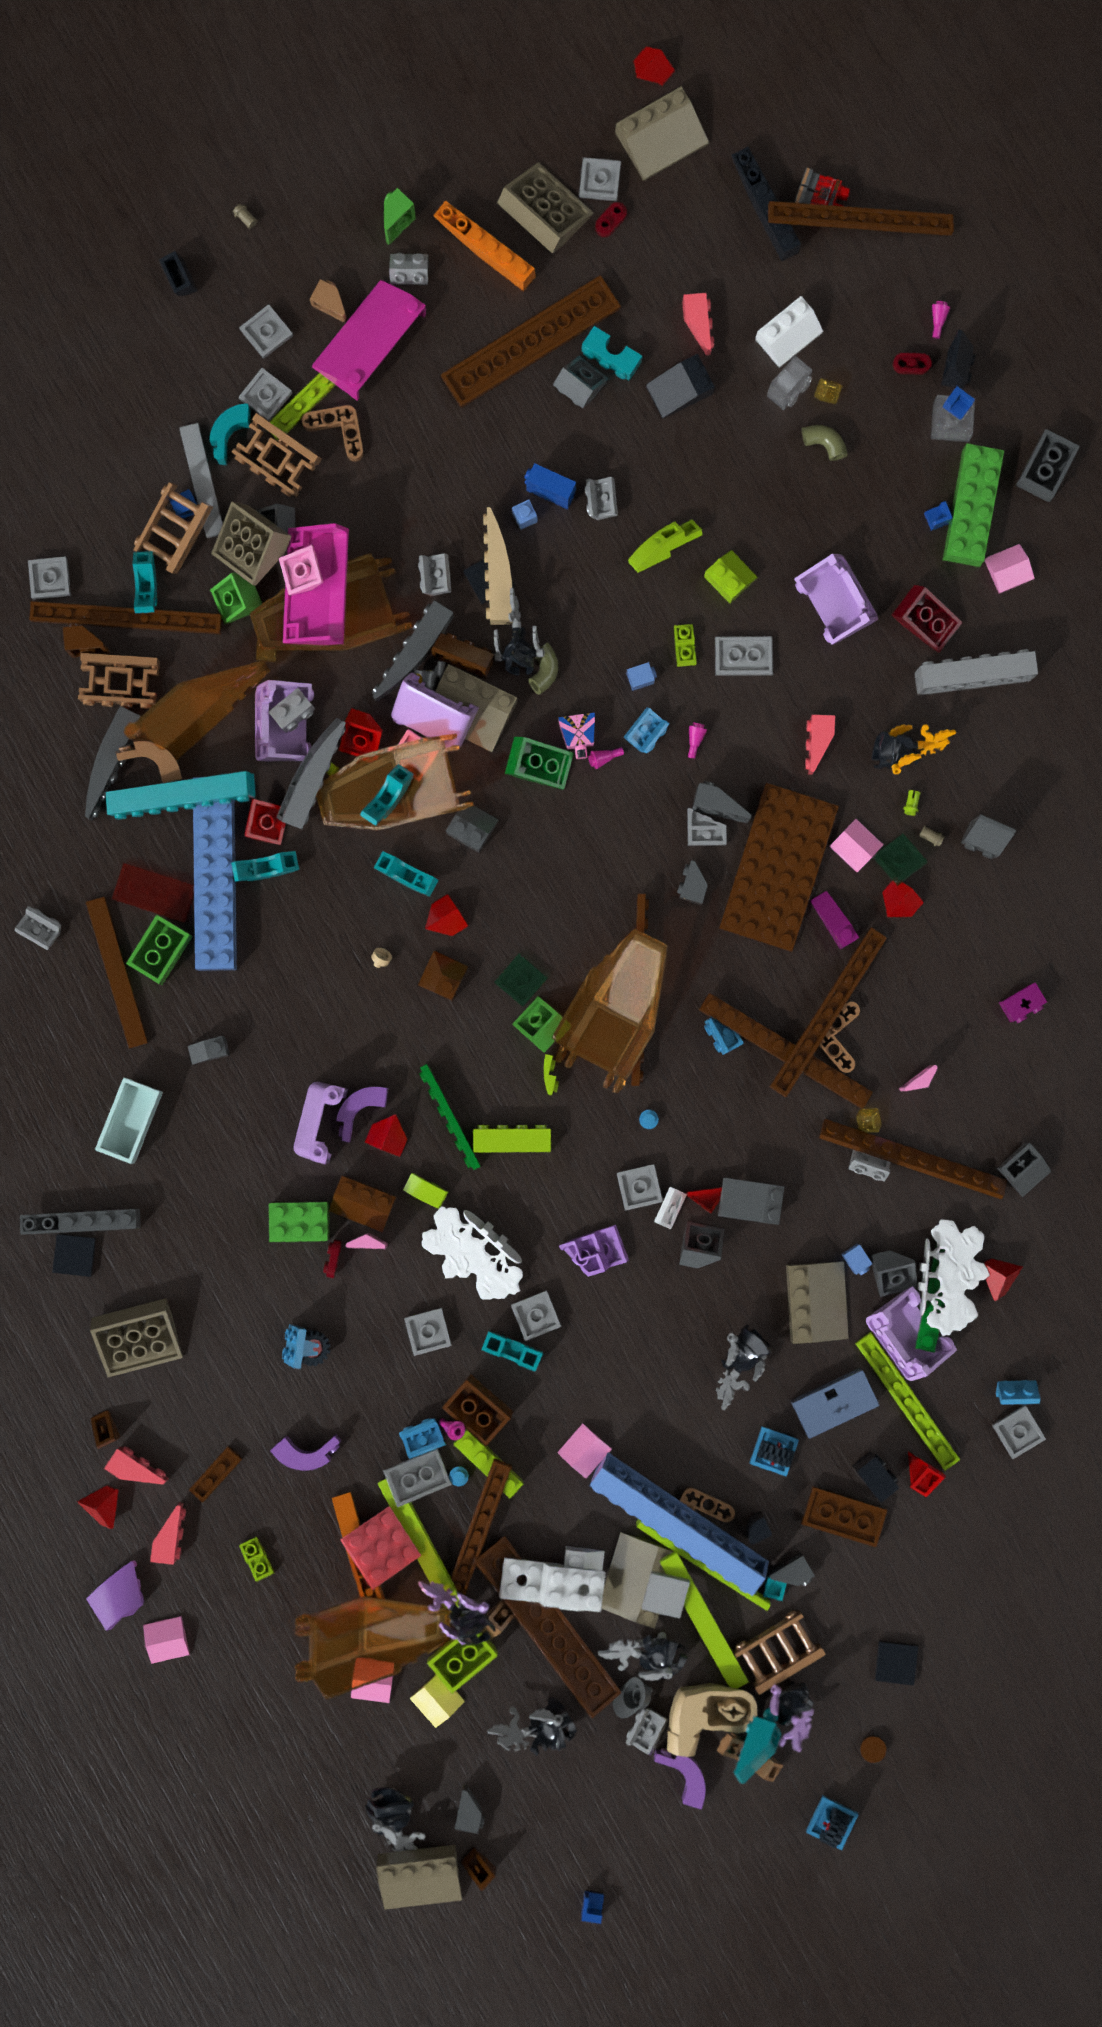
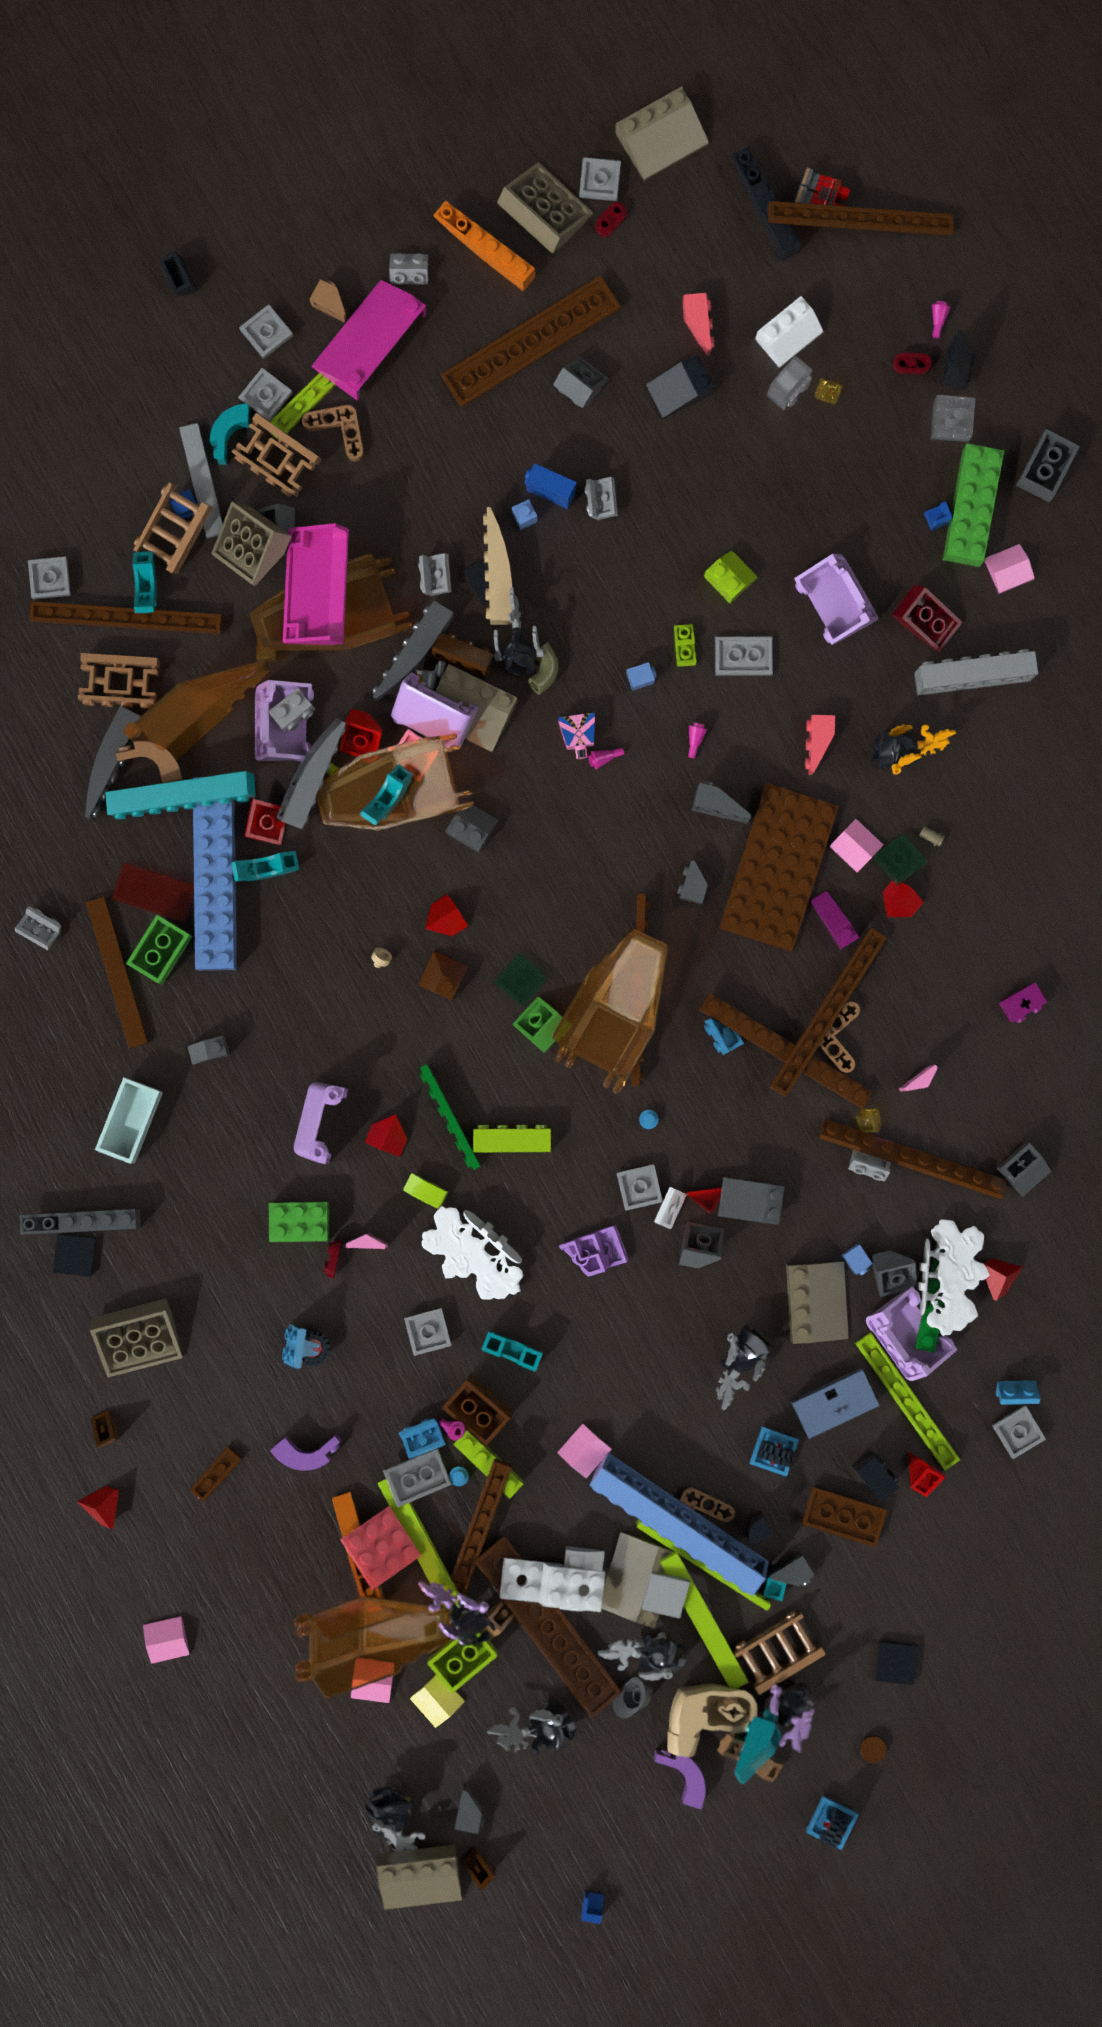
reddish brown slope [63,623,110,658] -> none
medium lavender slope [87,1560,144,1631] -> none
coral slope [104,1446,169,1485] -> none
coral slope [150,1502,186,1565] -> none
bright green slope [210,572,263,624] -> none
dark tan pin [233,204,257,229] -> none
lime slope [239,1537,275,1582] -> none
bright pink slope [279,545,323,596] -> none
reddish brown slope [329,1175,397,1232] -> none
medium lavender arch [336,1087,388,1142] -> none
teal arch [374,851,439,897] -> none
bright green slope [384,188,416,245] -> none
green slope [505,737,574,790] -> none
light grey plate [511,1290,561,1341] -> none
lime slope [544,1054,559,1095] -> none
teal arch [582,326,642,381] -> none
dark azure bracket [624,707,669,753] -> none
light grey bracket [626,1708,669,1755] -> none
lime slope [628,520,702,573] -> none
red slope [634,47,675,86] -> none
light grey wing [687,808,727,846] -> none
olive cylinder [802,425,848,461] -> none
lime pin [903,790,921,816] -> none
blue panel [943,386,975,420] -> none
dark grey slope [961,814,1016,859] -> none

